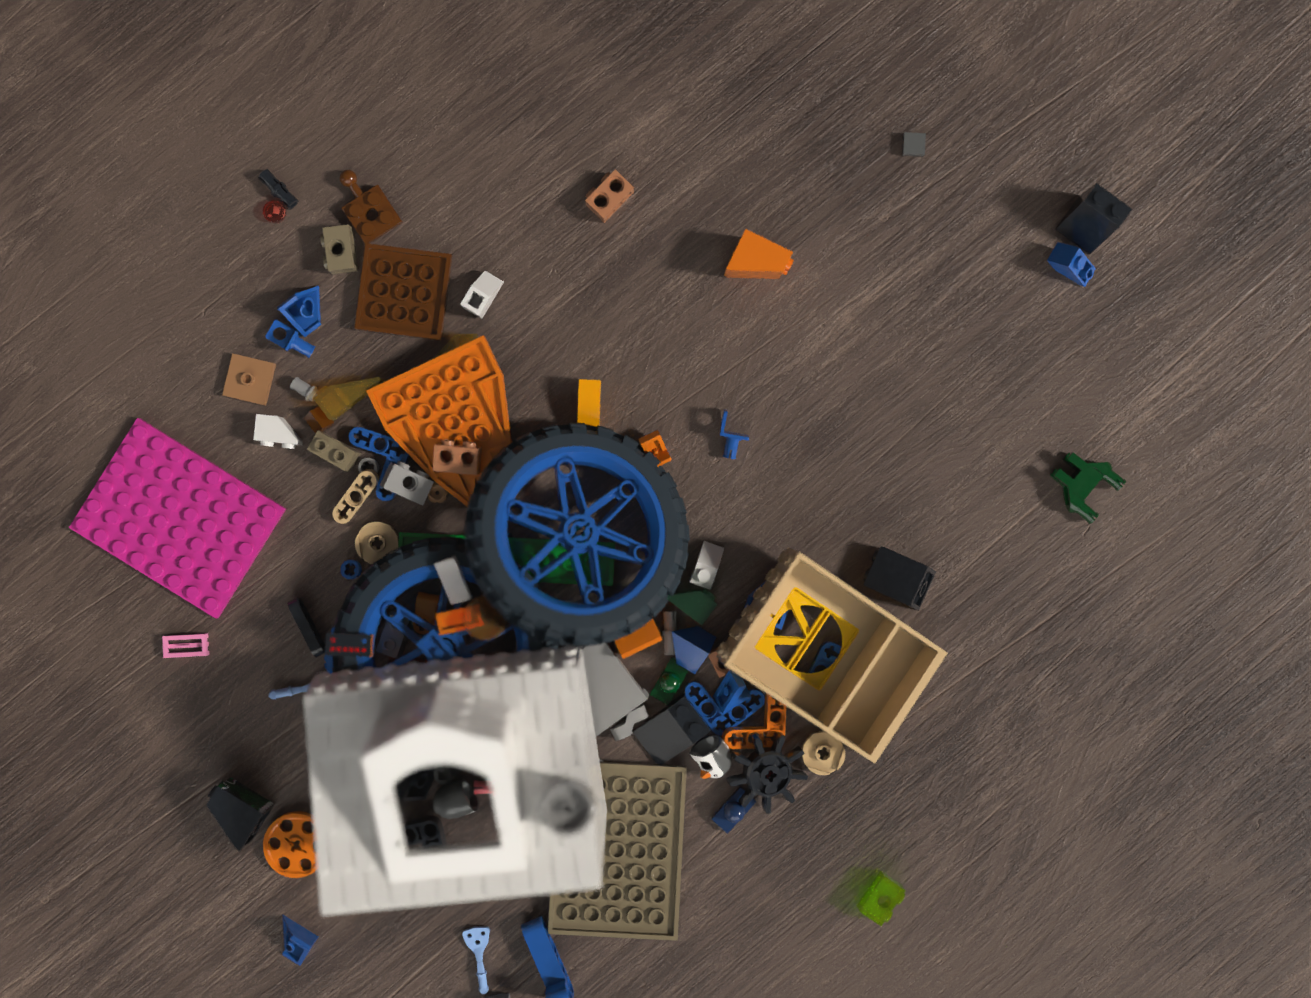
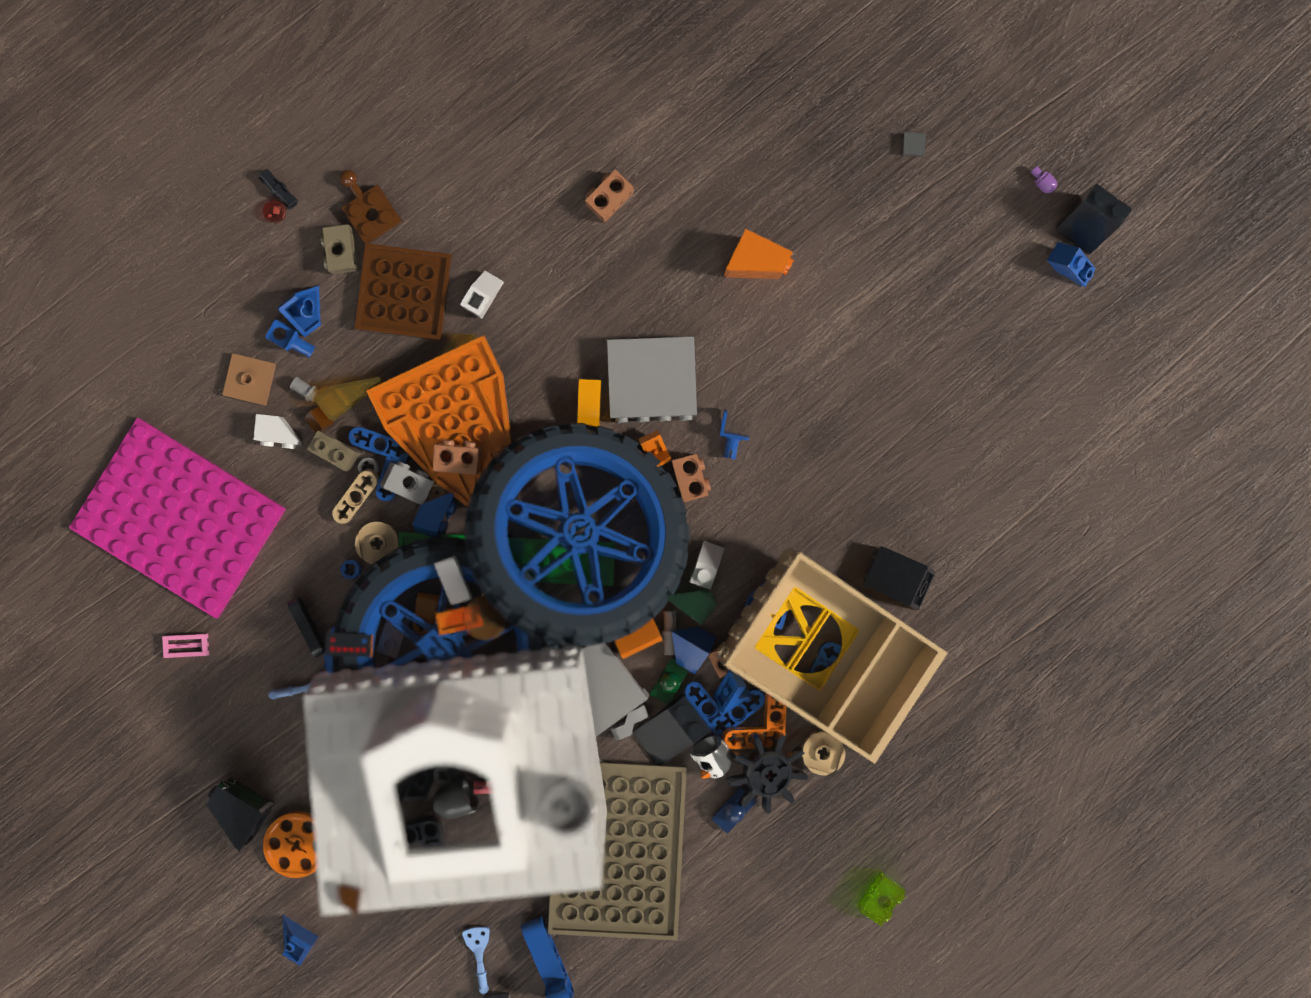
dark green connector [1049,452,1126,524] -> none
none -> reddish brown tile [337,885,363,913]
none -> blue slope [412,493,458,538]
none -> light grey panel [607,337,697,423]
none -> nougat brick [671,454,711,502]
none -> medium lavender cylinder [1031,166,1057,193]

